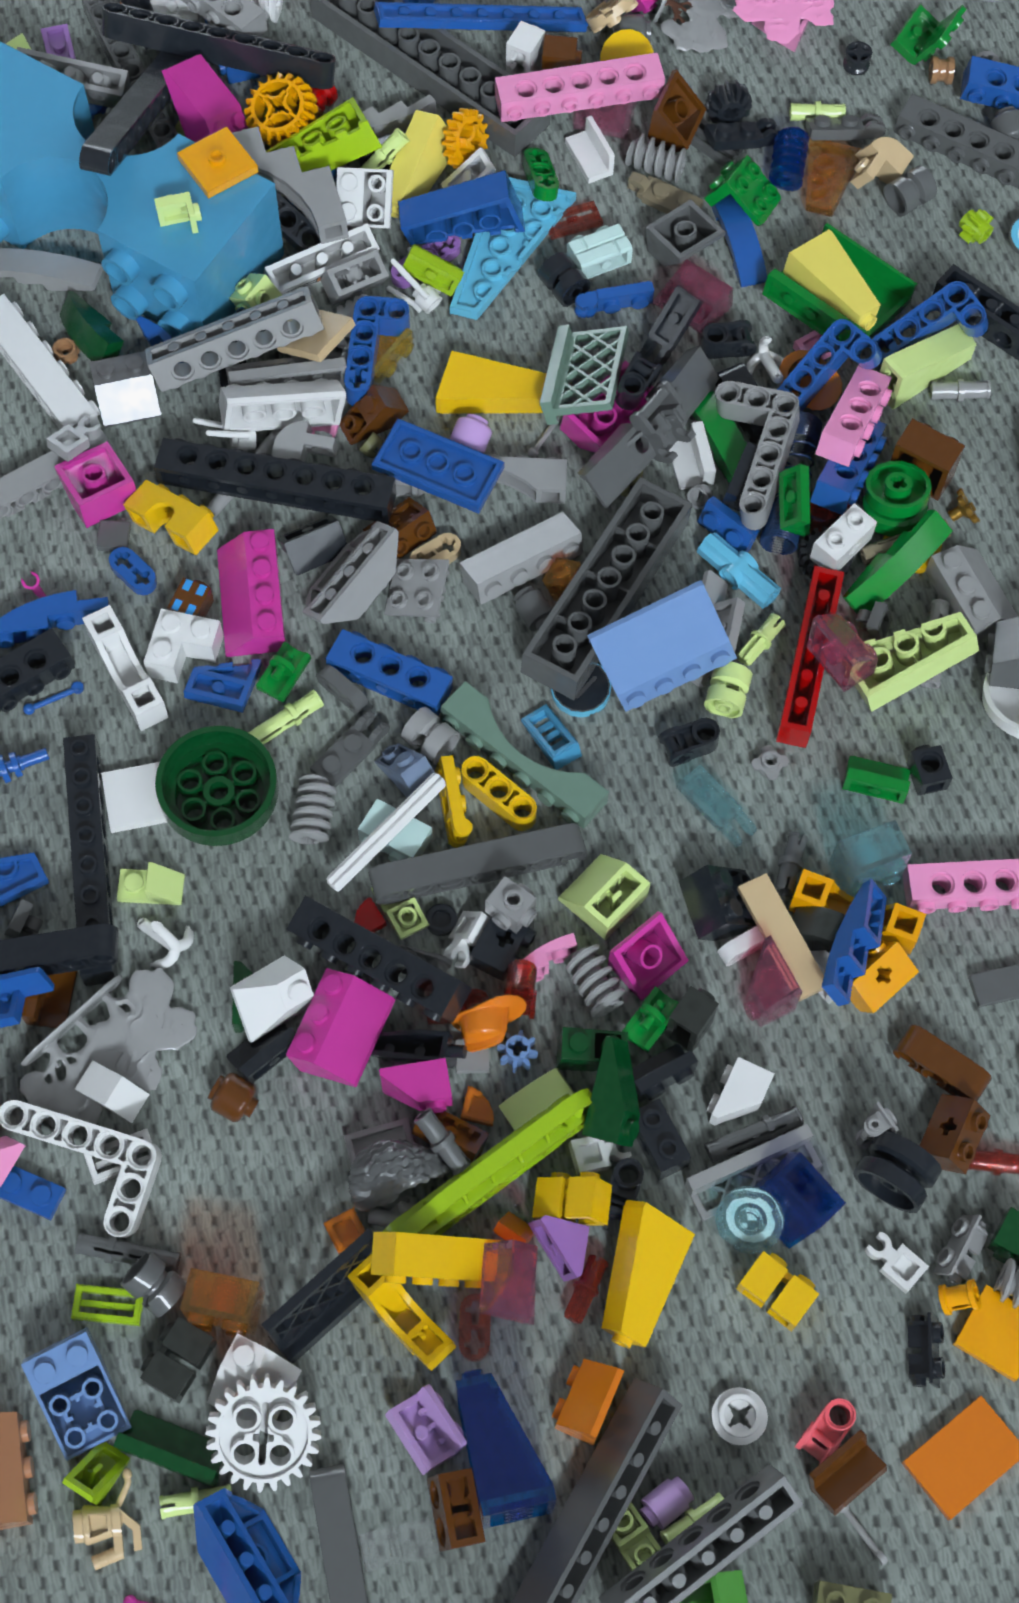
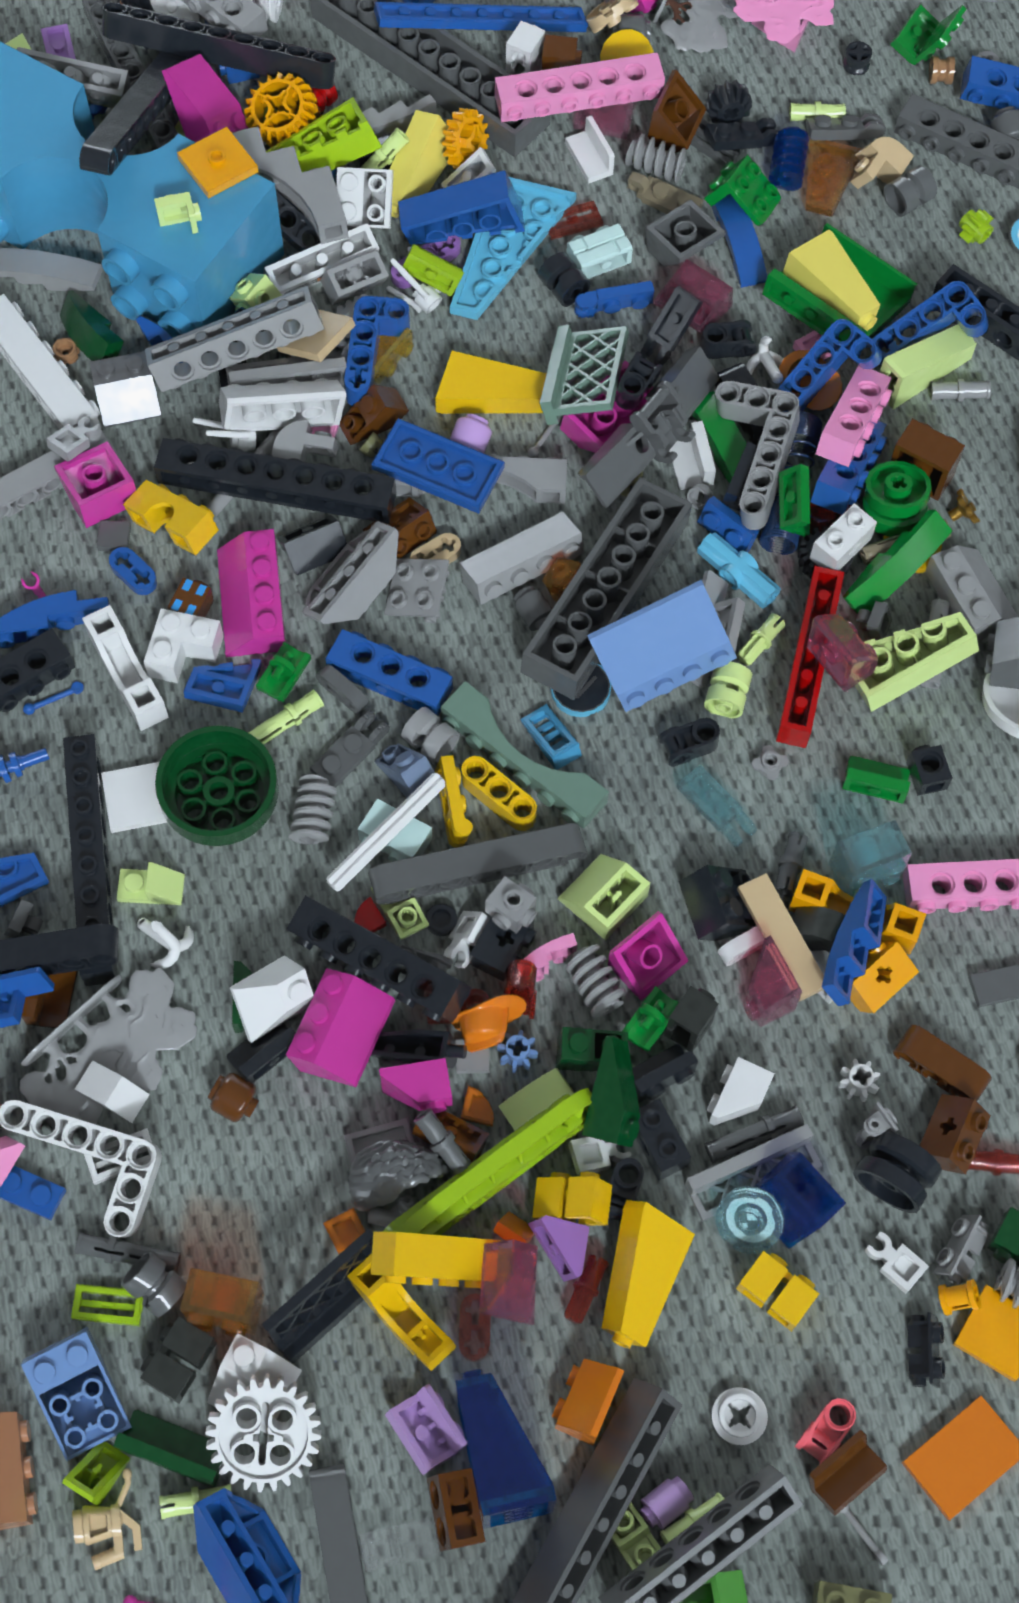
green beam [522,148,559,201] -> none
none -> white gear [838,1059,880,1102]

